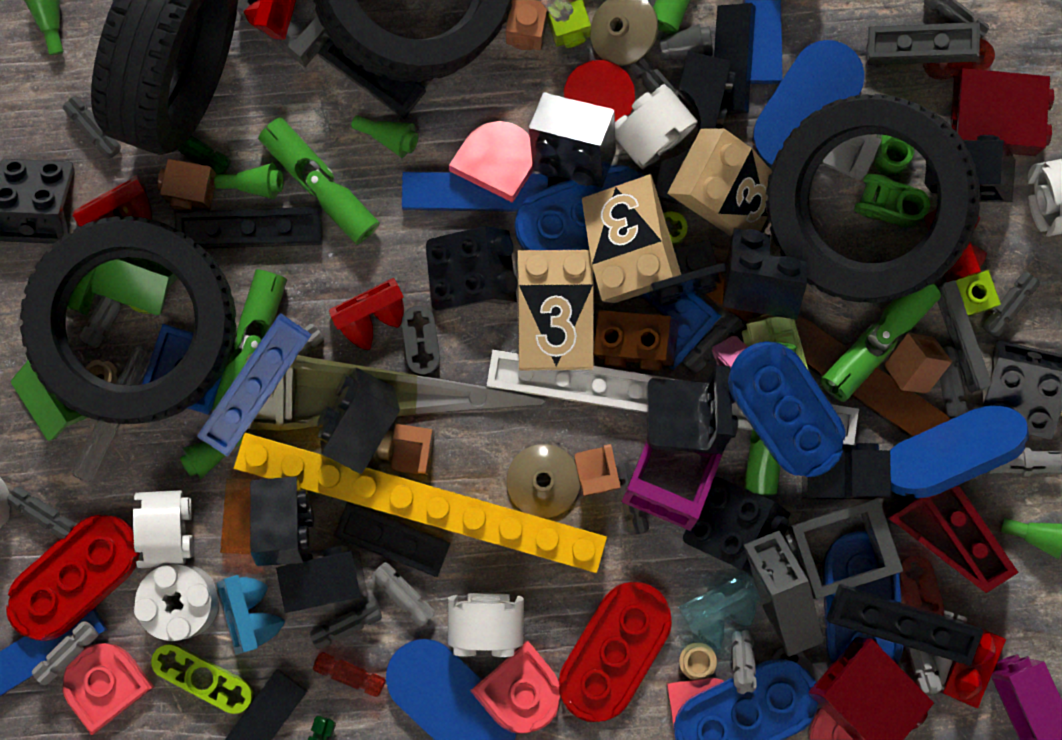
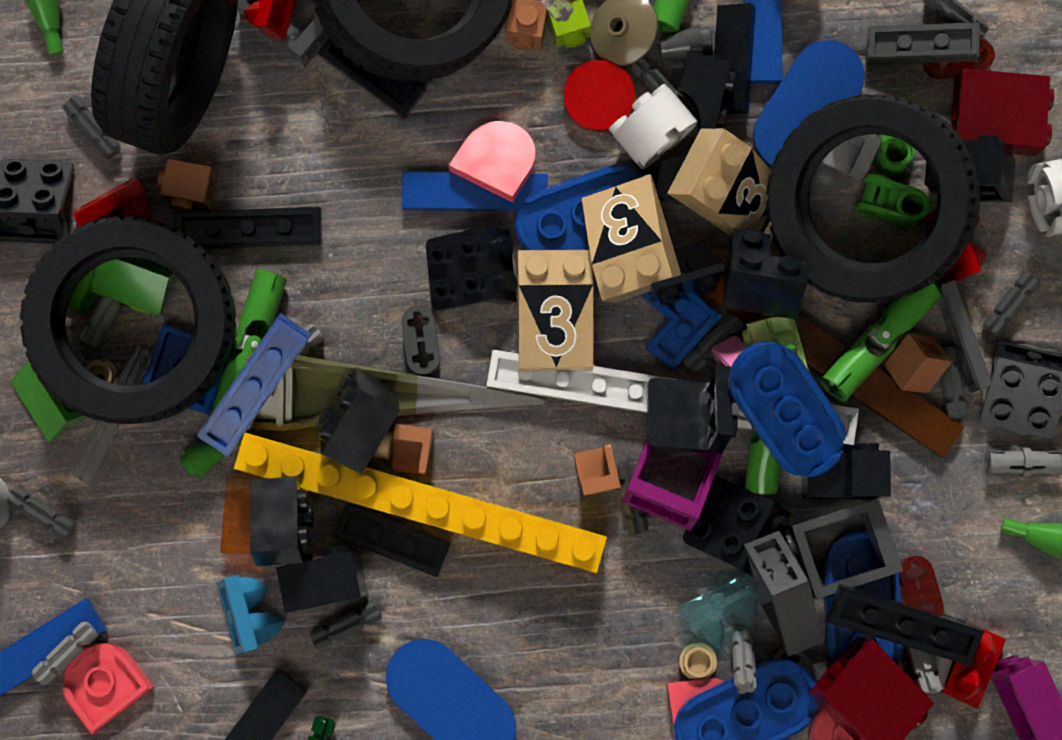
red tile [6,515,140,641] -> none
white brick [133,490,194,568] -> none
white brick [134,564,219,641] -> none
lime beam [151,644,254,714] -> none
dark green axle [178,136,231,174] -> none
bright green cone [214,163,284,200] -> none
bright green piece [258,117,380,245] -> none
clear red axle [313,652,386,697] -> none
red tile [329,278,404,351] -> none
bright green cone [351,115,419,158] -> none
light grey axle [372,562,435,626] -> none
white brick [448,593,524,657] -> none
coral tile [470,641,560,734] -> none
dark tan dish [507,444,580,518] -> none
black brick [529,92,616,188] -> none
red tile [558,582,672,722] -> none
reddish brown brick [593,310,679,371] -> none
lime bush [663,211,688,246] -> none
dark red wedge [886,485,1019,593] -> none
blue tile [890,406,1029,498] -> none
lime plate [955,270,1001,317] -> none

